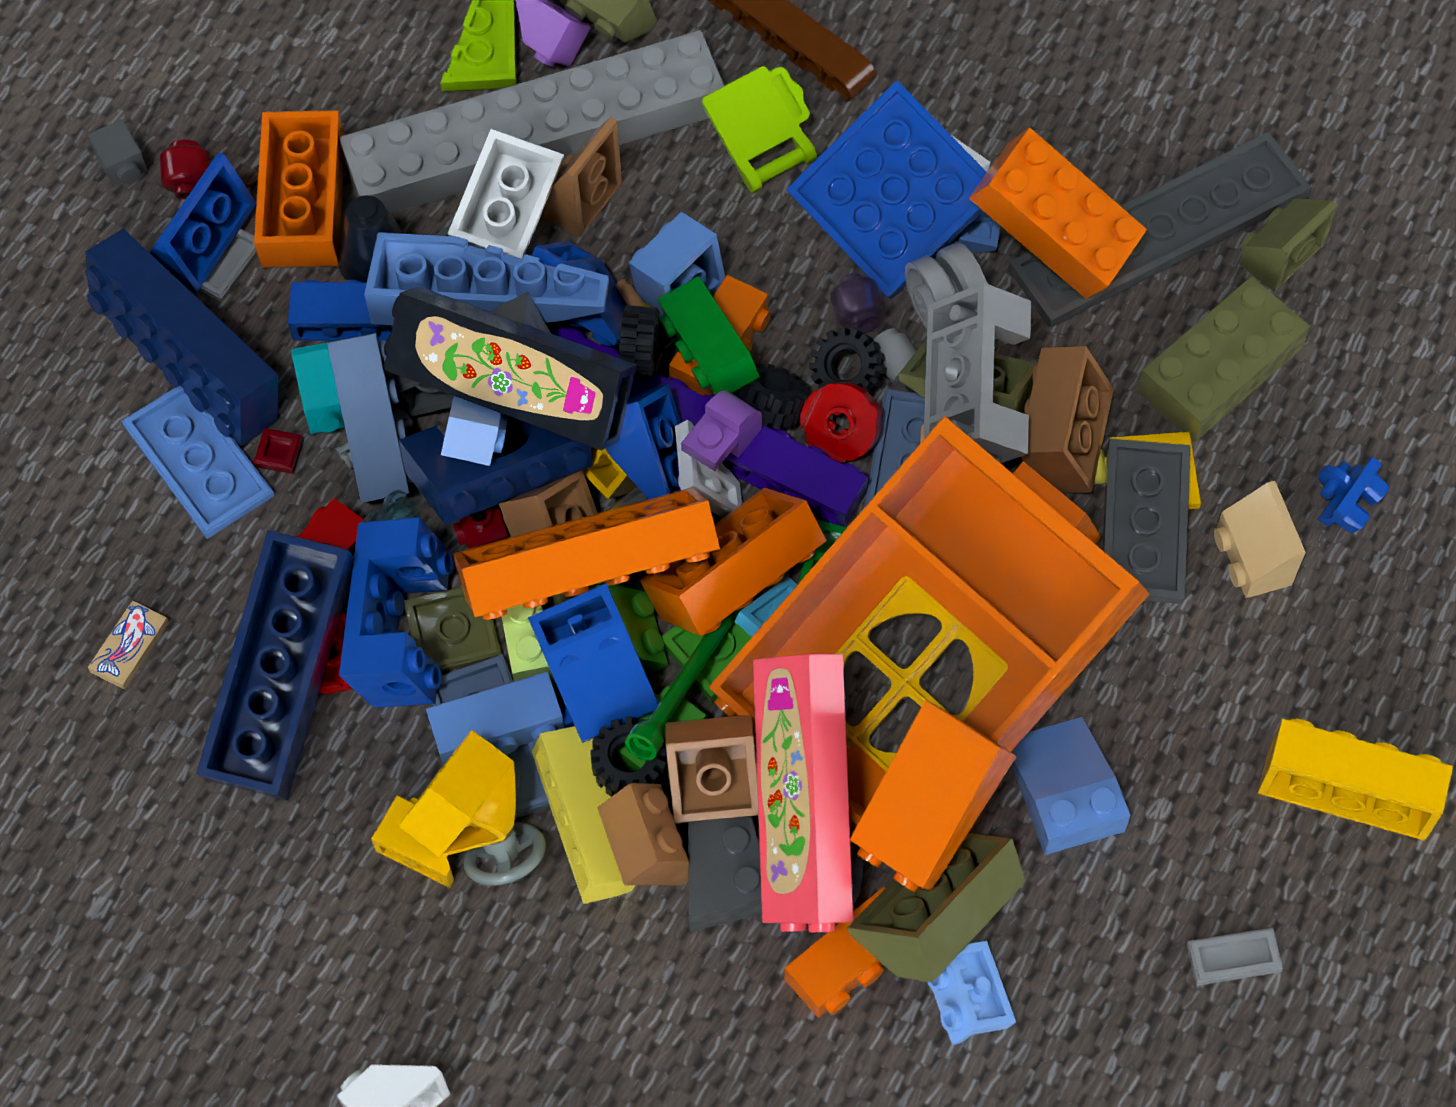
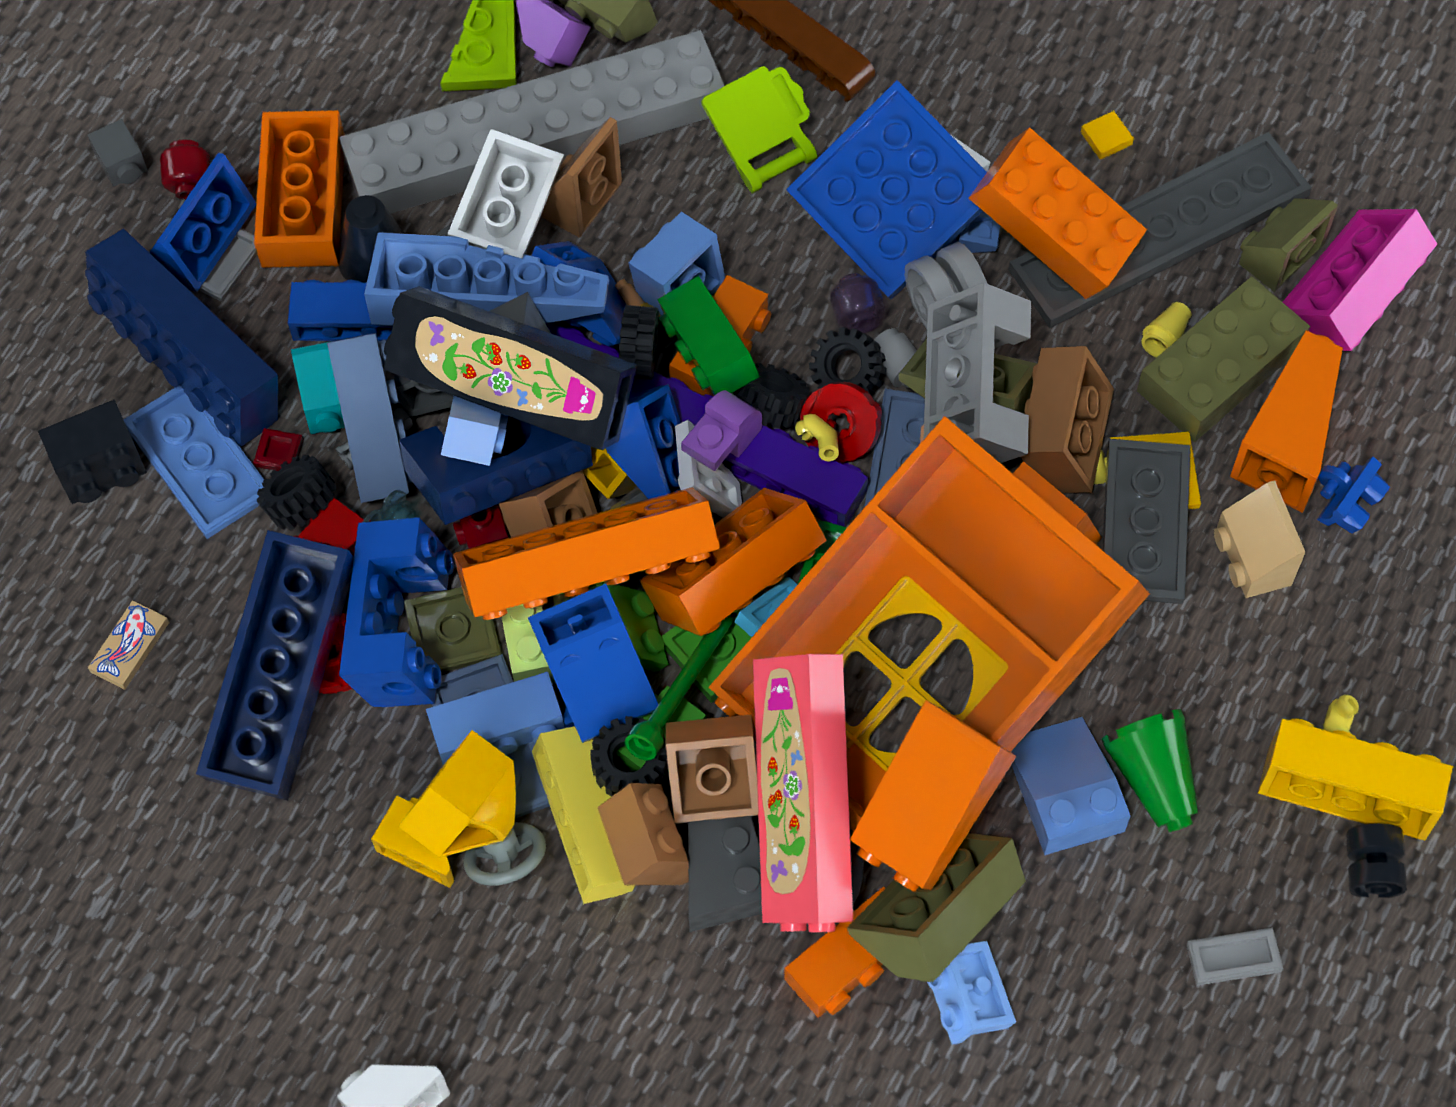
none -> black brick [38,399,147,504]
none -> black tyre [257,455,336,530]
none -> light yellow arm [795,414,839,462]
none -> yellow tile [1081,111,1134,160]
none -> green cone [1101,709,1198,833]
none -> light yellow cone [1141,302,1192,358]
none -> orange slope [1230,330,1343,513]
none -> dark pink slope [1283,209,1437,351]
none -> light yellow arm [1323,695,1359,733]
none -> black wheel [1346,823,1407,898]

